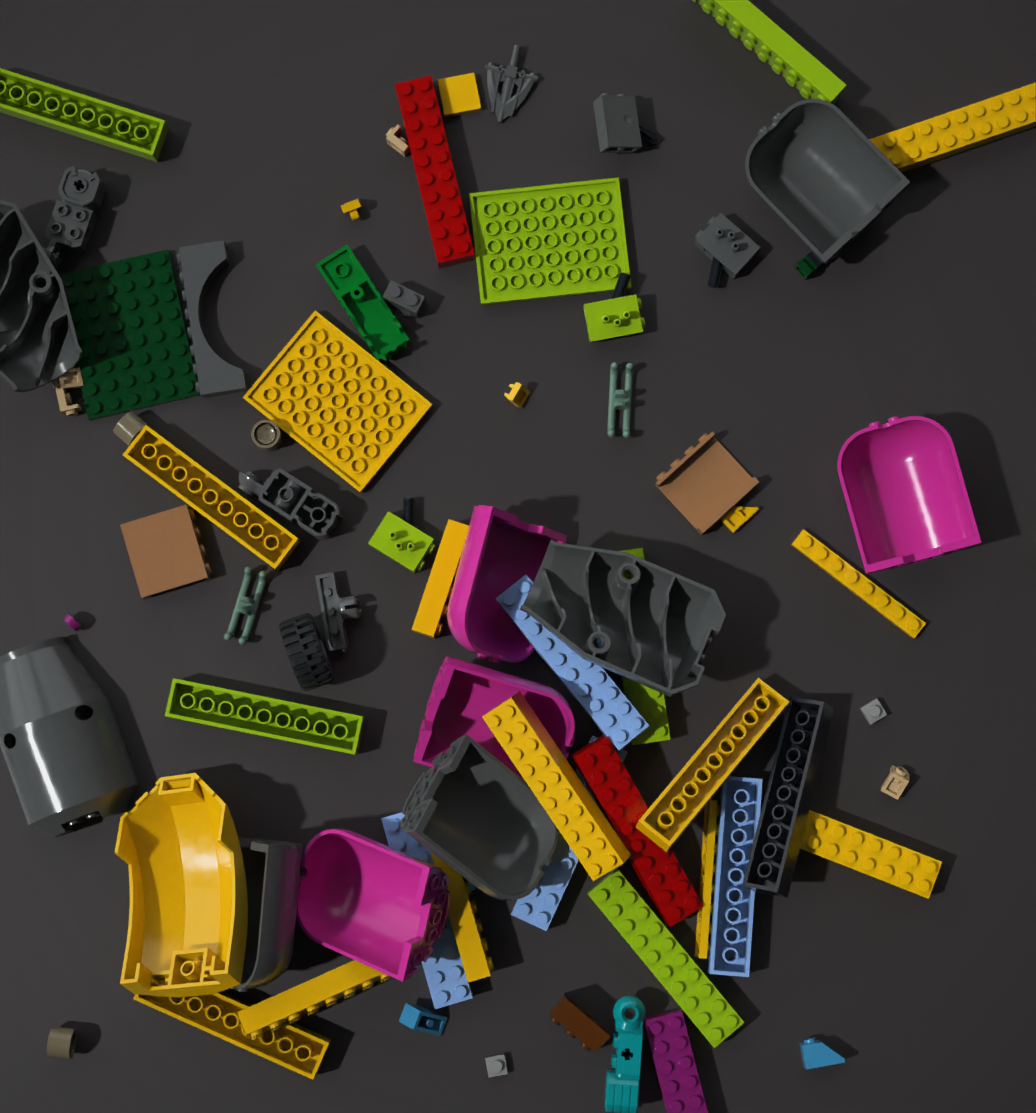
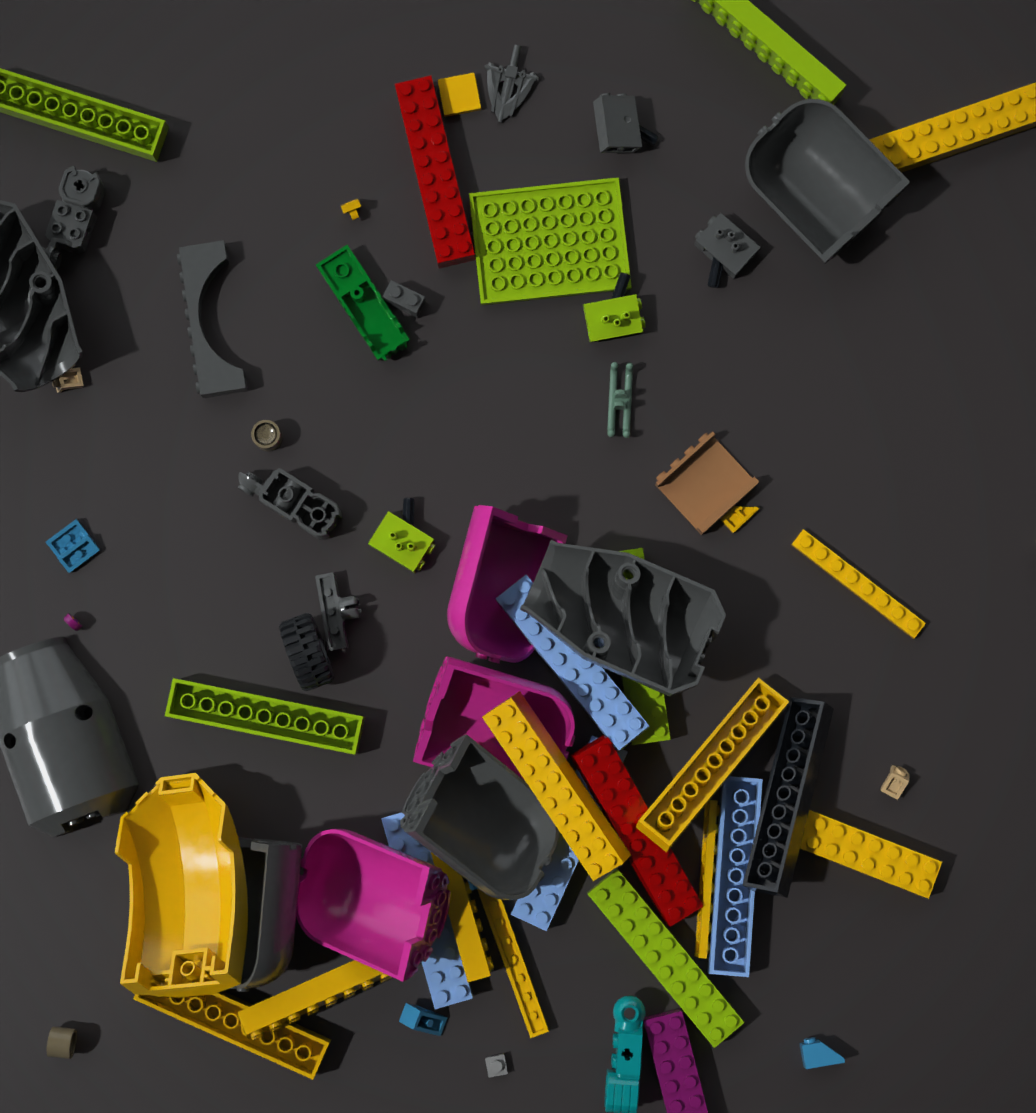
tan bracket [56,388,82,416] -> none
dark green plate [59,249,200,421] -> none
dark tan piece [113,411,149,446] -> none
medium nougat panel [120,504,212,599] -> none
yellow brick [123,425,301,571] -> none
sand green piece [224,567,267,645] -> none
yellow plate [243,310,433,493] -> none
tan bracket [386,124,410,157] -> none
yellow brick [411,519,469,639] -> none
yellow tile [504,382,530,408] -> none
reddish brown slope [549,993,611,1052] -> none
dark green leg [794,251,824,280] -> none
dark pink cylinder [837,416,982,574] -> none
light grey plate [860,698,887,725] -> none
none -> dark azure slope [46,518,100,573]
none -> yellow plate [477,888,549,1038]

